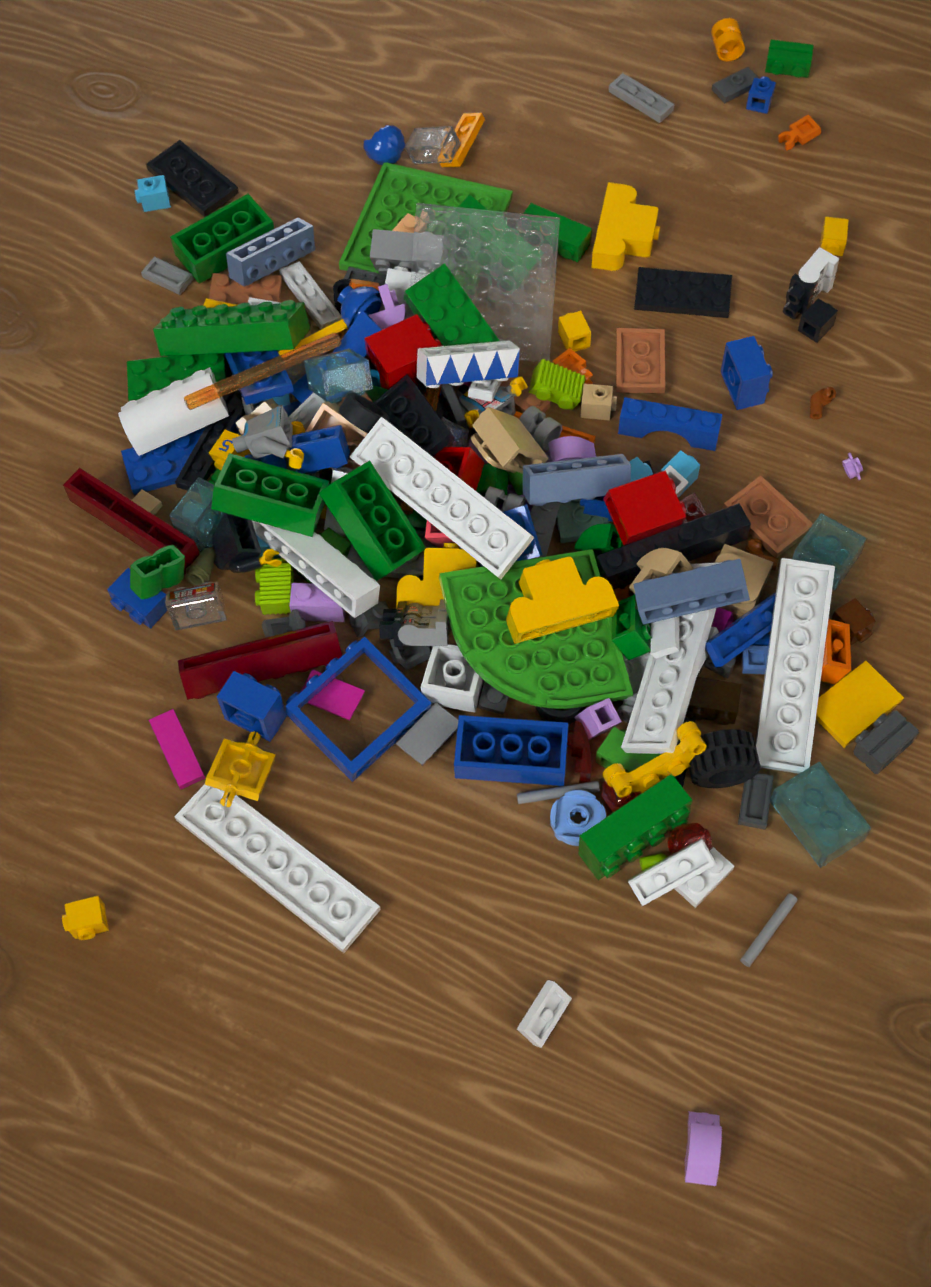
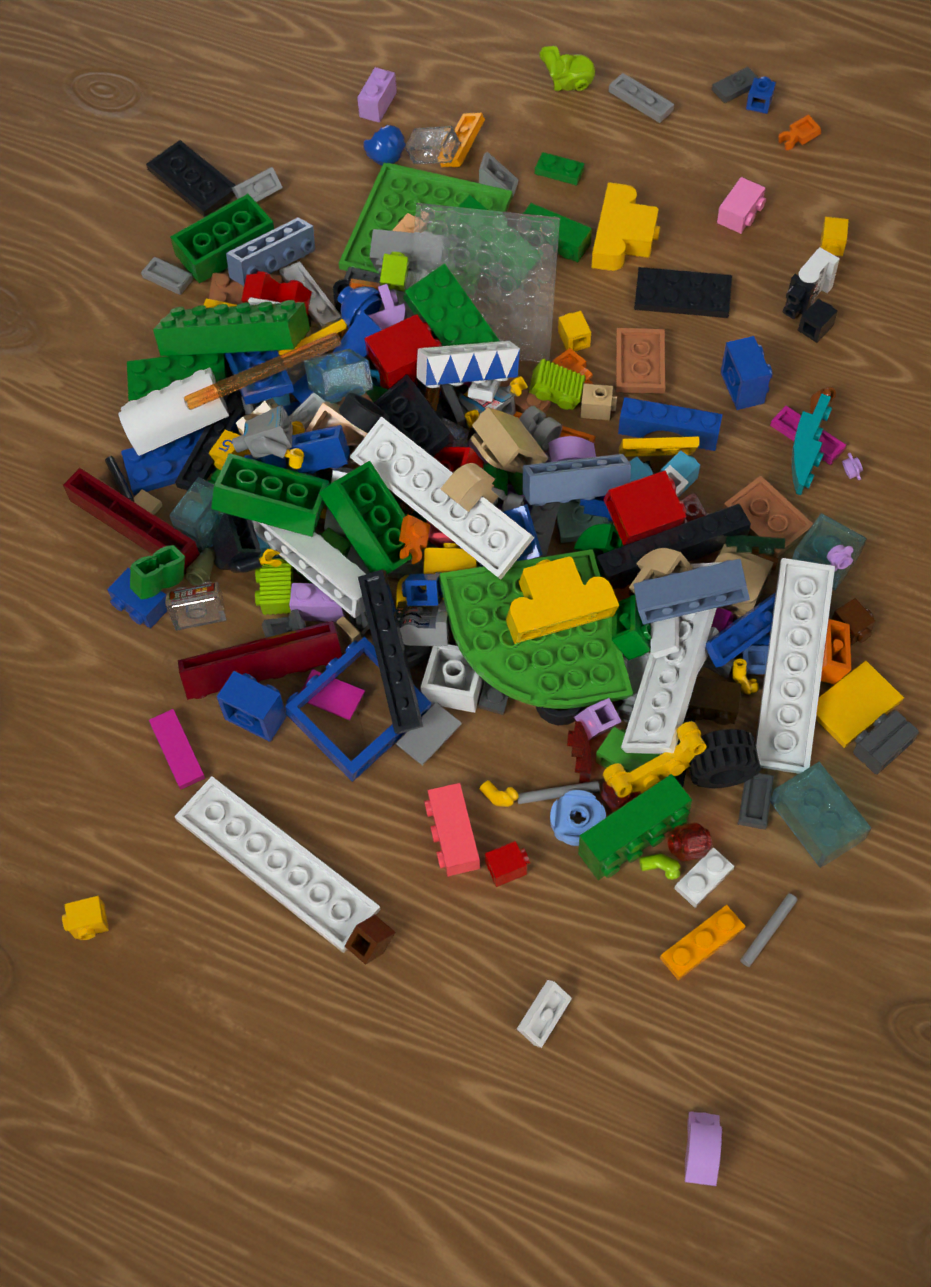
medium azure brick [135,175,171,212] -> none
yellow plate [205,731,276,807] -> none
blue brick [454,715,568,786] -> none
white tile [628,838,717,906] -> none
light orange wheel [711,18,745,62] -> none
green brick [765,39,814,78] -> none
none -> black piece [105,456,134,502]
none -> light grey plate [232,167,283,202]
none -> red brick [241,271,312,314]
none -> tan tile [336,616,361,645]
none -> reddish brown brick [344,914,396,965]
none -> lavender brick [357,67,397,123]
none -> black plate [358,569,424,734]
none -> lime brick [380,252,410,292]
none -> orange plate [399,515,430,564]
none -> blue brick [402,572,443,606]
none -> coral brick [424,783,480,877]
none -> tan brick [441,463,499,512]
none -> light grey slope [479,152,518,197]
none -> yellow arm [479,780,519,807]
none -> red brick [485,841,530,887]
none -> green plate [535,152,585,185]
none -> lime head [539,46,595,91]
none -> yellow tile [619,437,699,457]
none -> light orange plate [660,905,746,981]
none -> bright pink brick [717,177,766,234]
none -> clear green plate [726,535,785,555]
none -> yellow arm [733,659,759,695]
none -> dark pink tile [770,406,846,465]
none -> teal slope [791,394,833,495]
none -> lavender plate [827,545,853,572]

